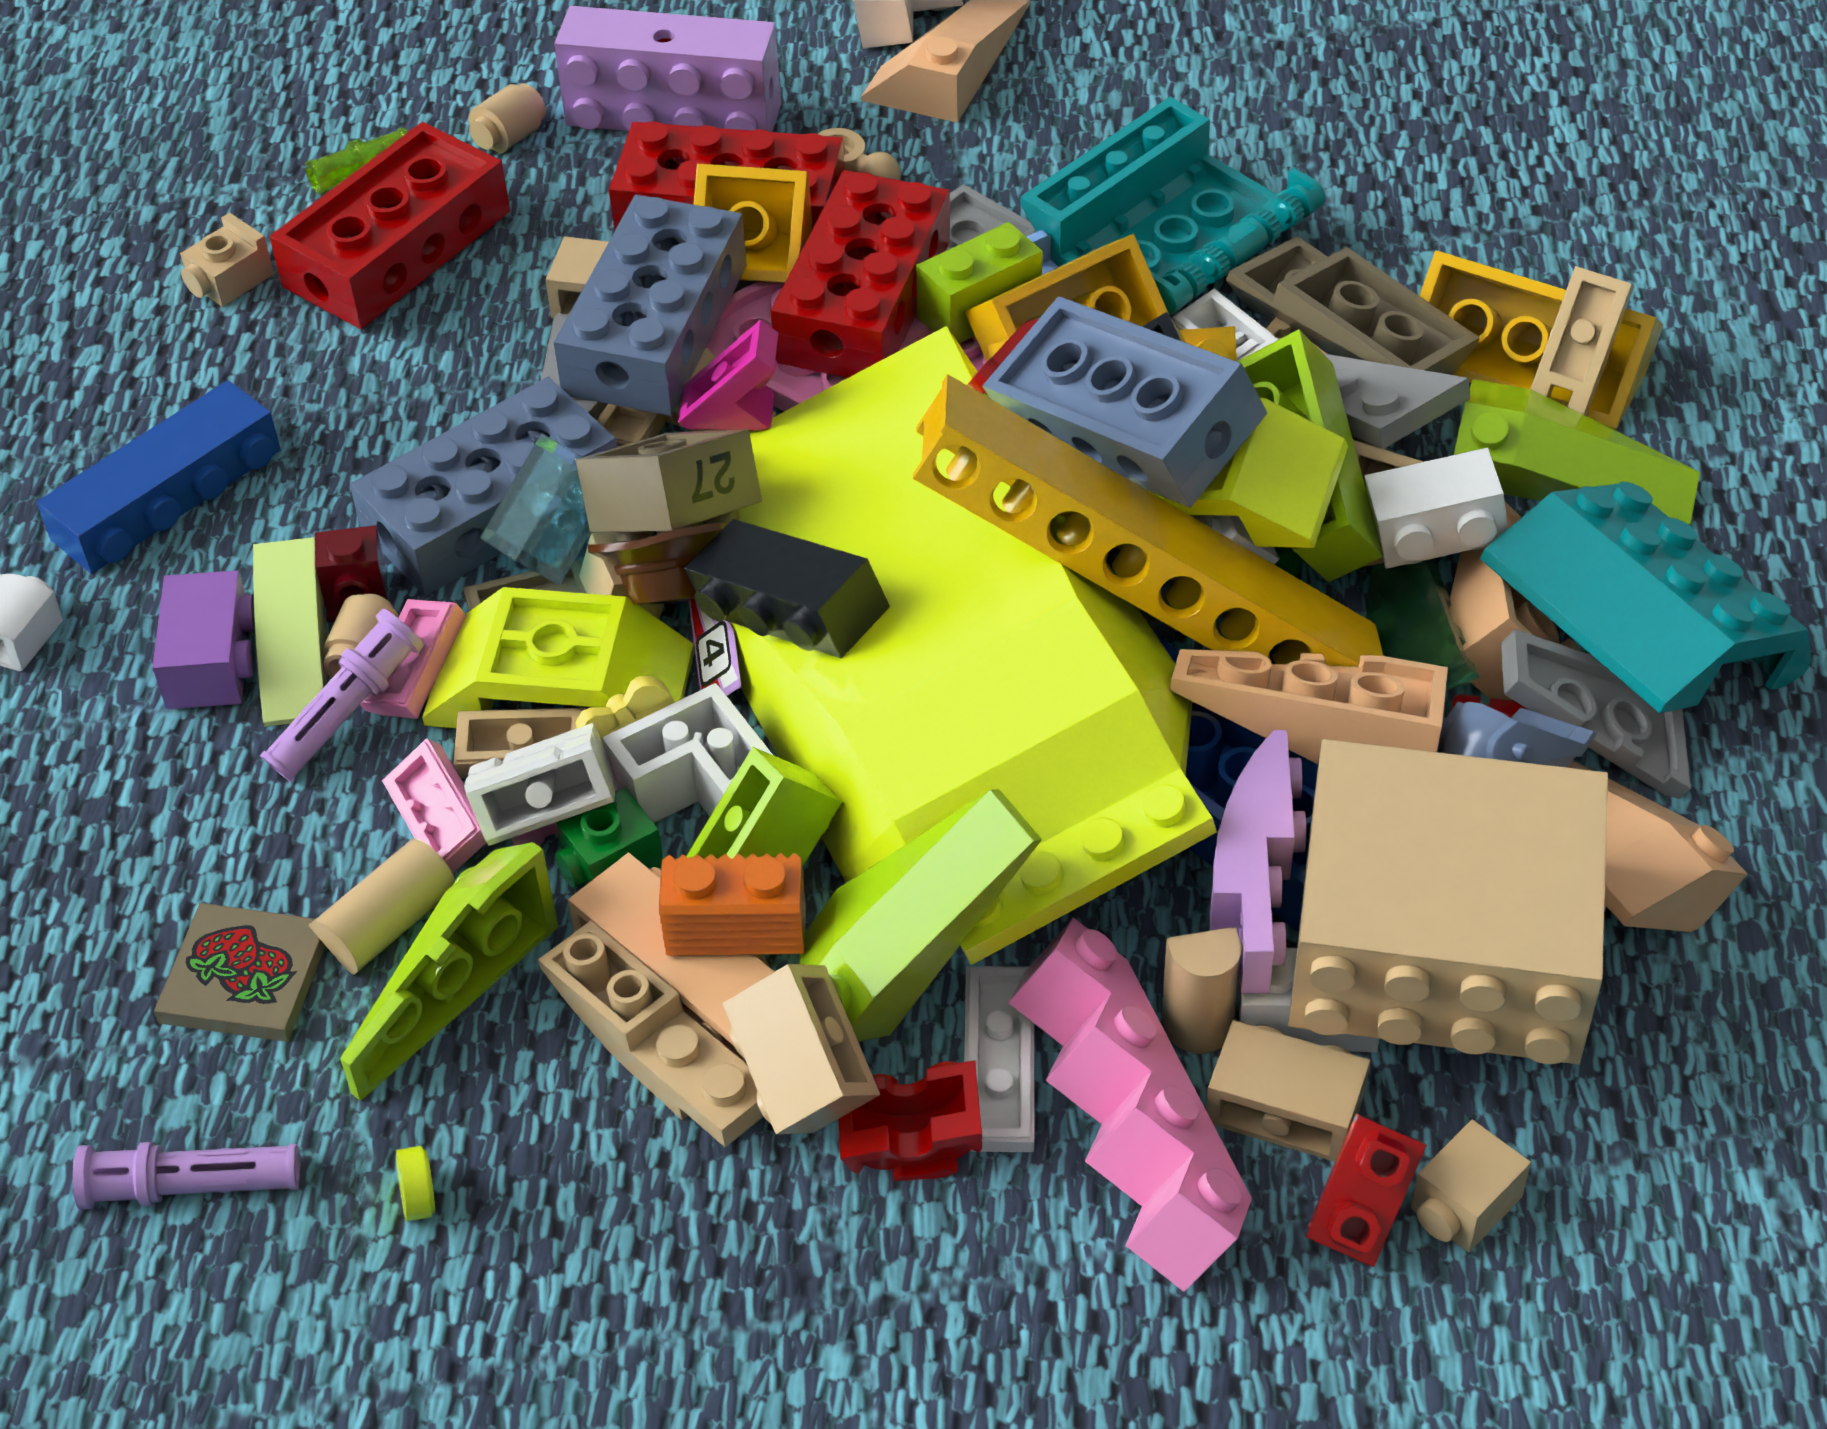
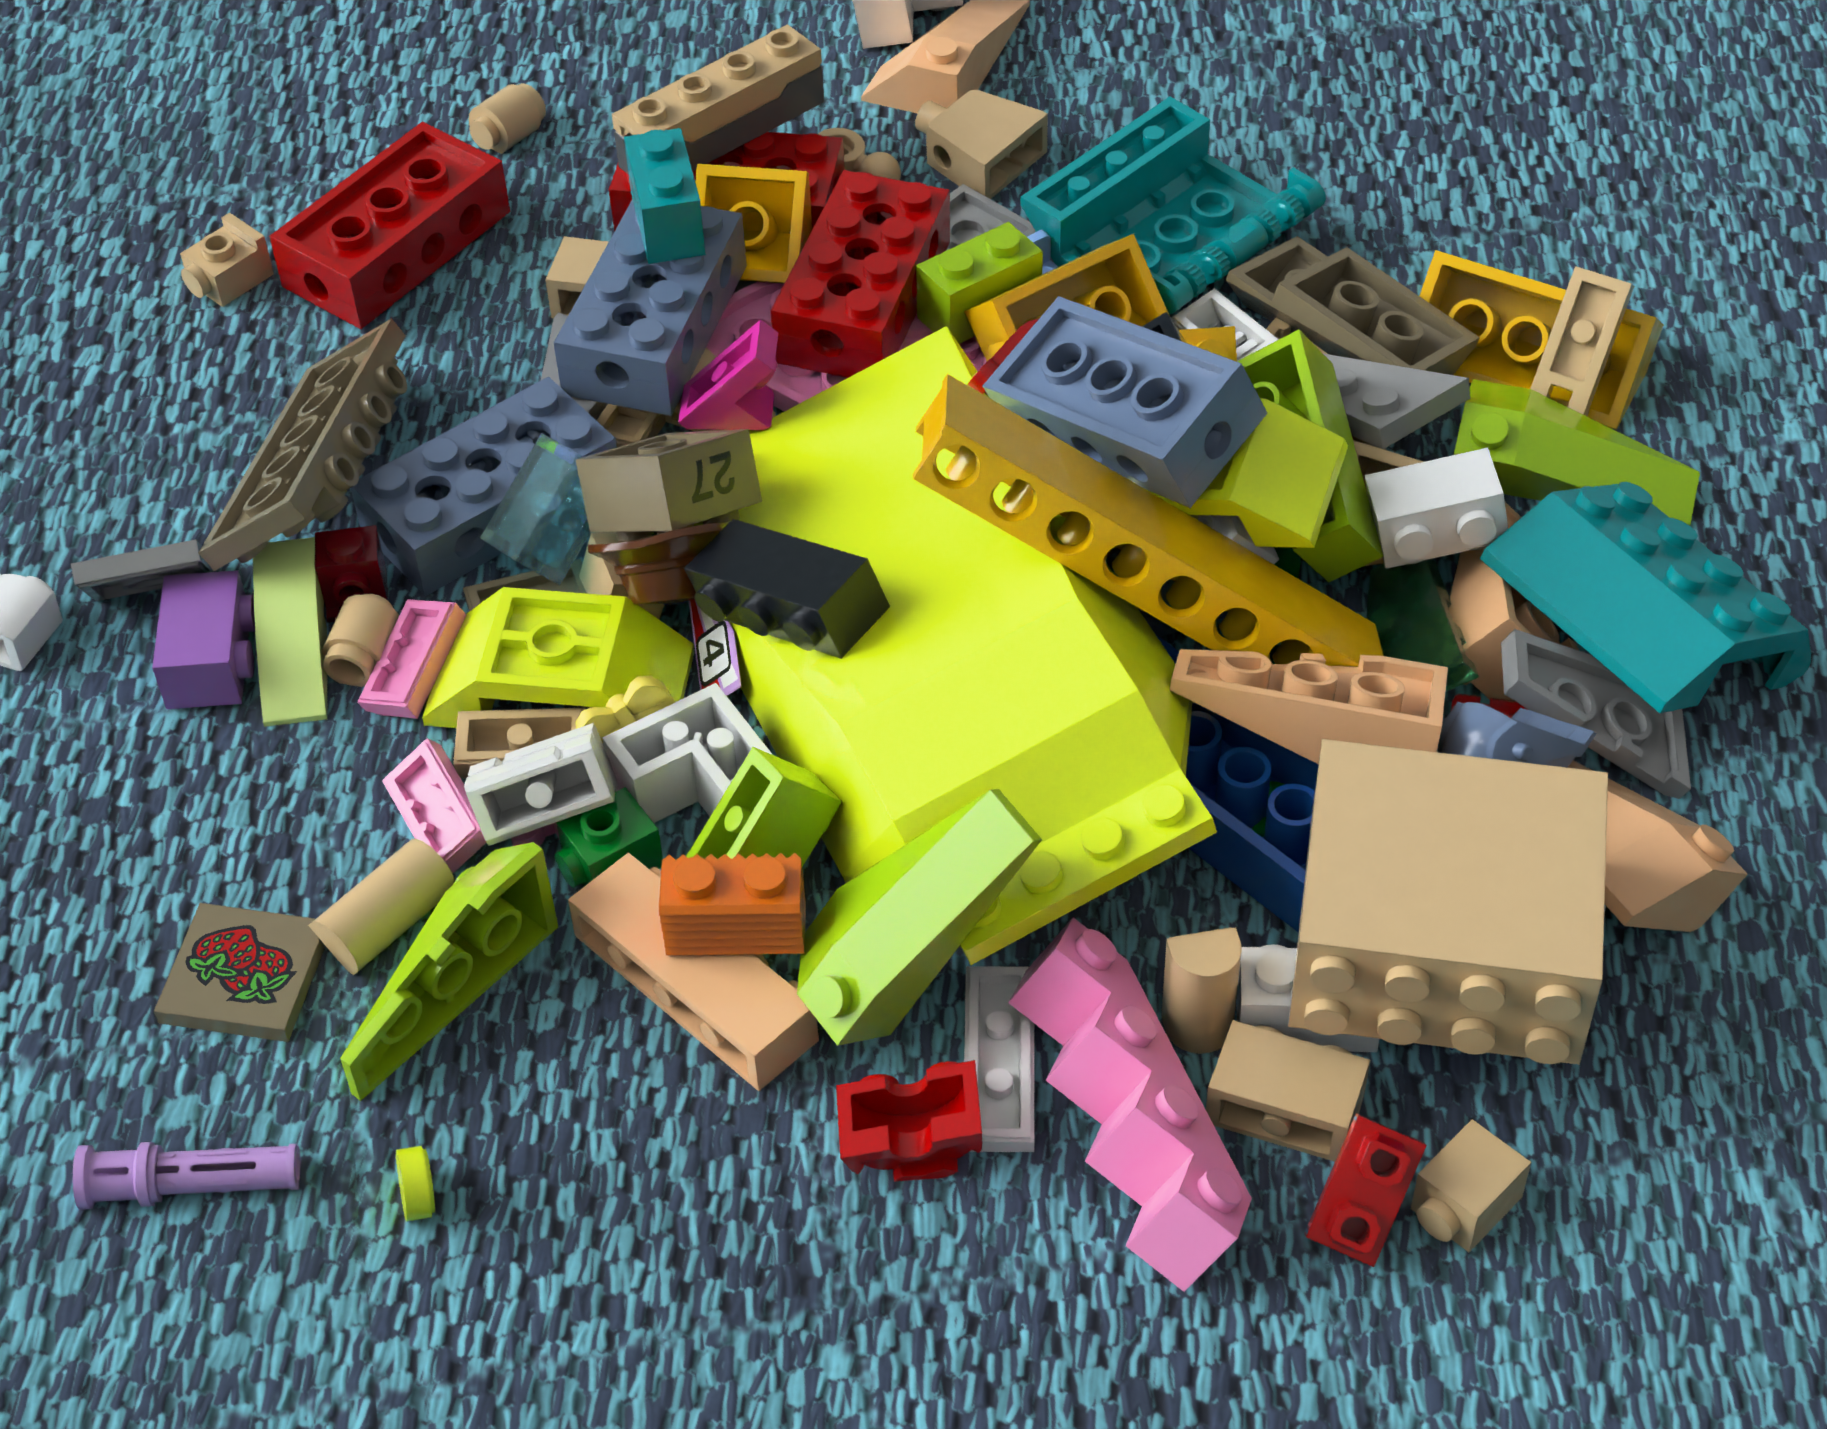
blue brick [36,380,281,574] -> none
lavender pin [260,608,425,783] -> none
clear neon green pin [305,127,408,194] -> none
tan slope [538,920,764,1147] -> none
lavender brick [554,6,781,132] -> none
tan brick [722,964,880,1135] -> none
lavender slope [1210,730,1306,993] -> none
none -> light grey tile [71,539,214,601]
none -> dark tan plate [198,318,407,571]
none -> tan piece [612,24,824,175]
none -> teal brick [624,128,706,264]
none -> tan torso [915,90,1048,199]

